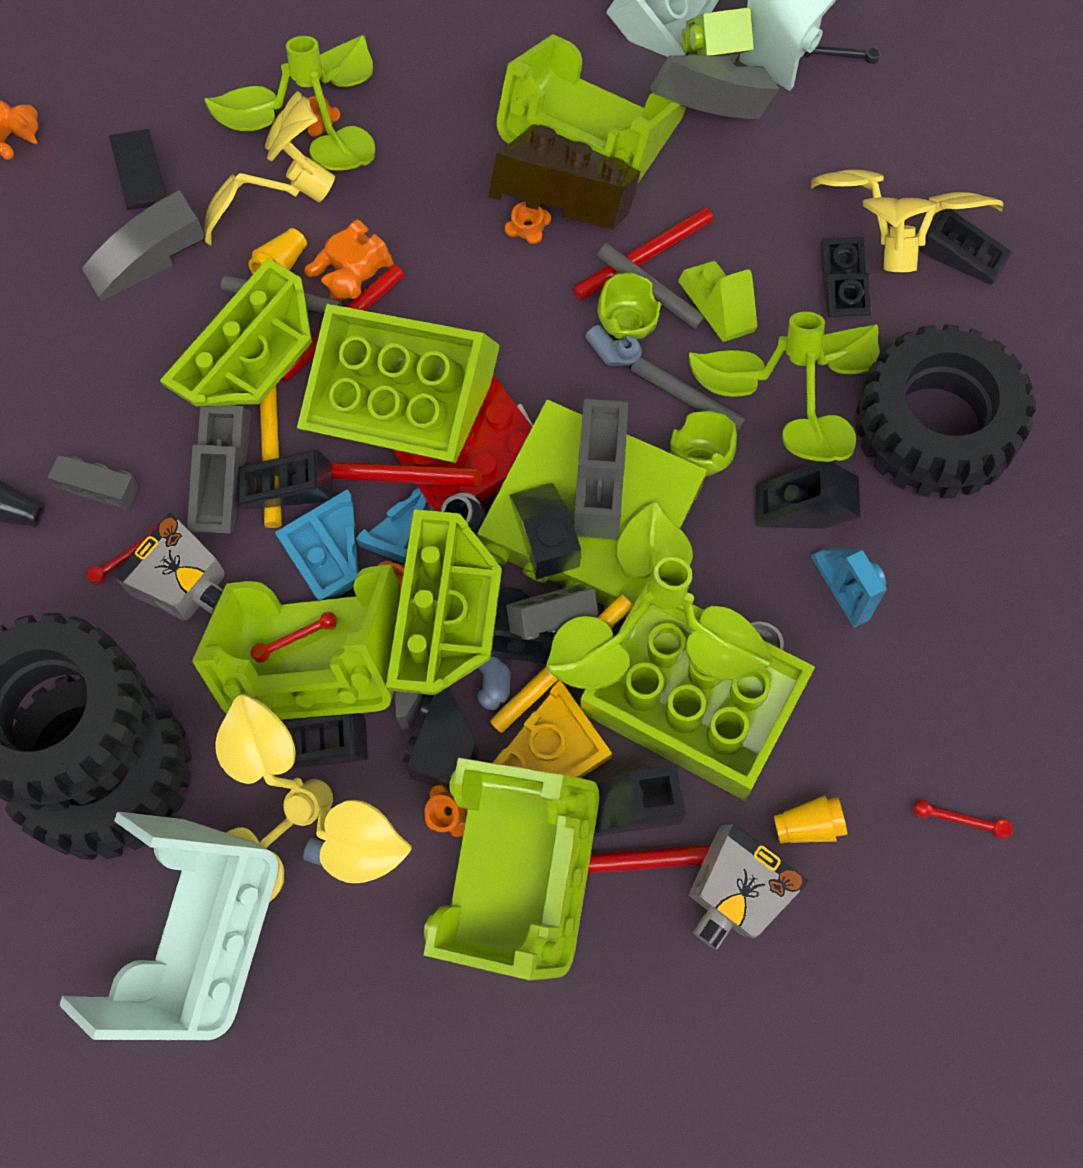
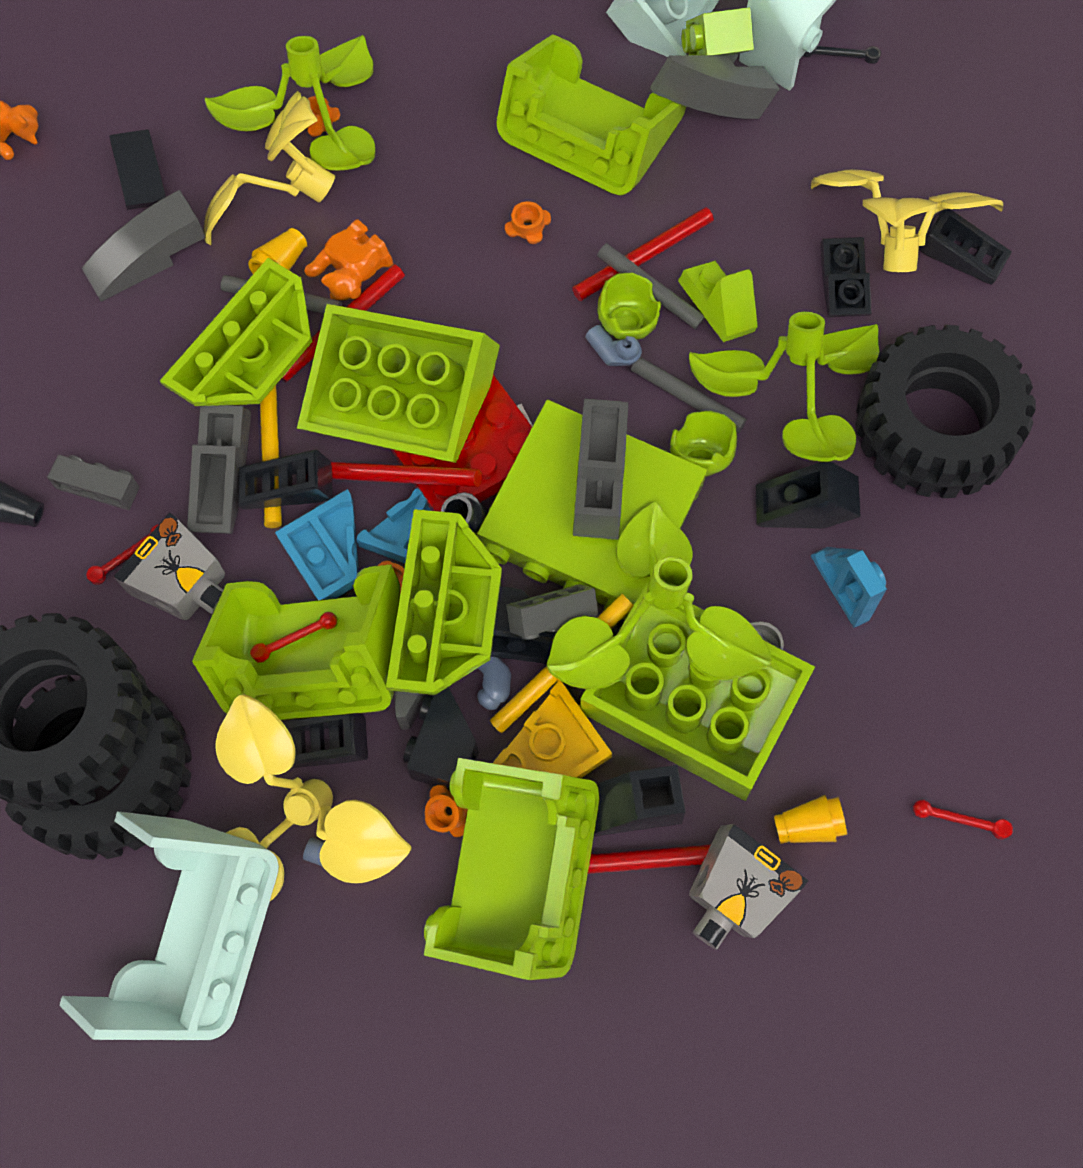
dark brown wedge [488,124,641,230] -> none
black slope [510,483,581,580] -> none

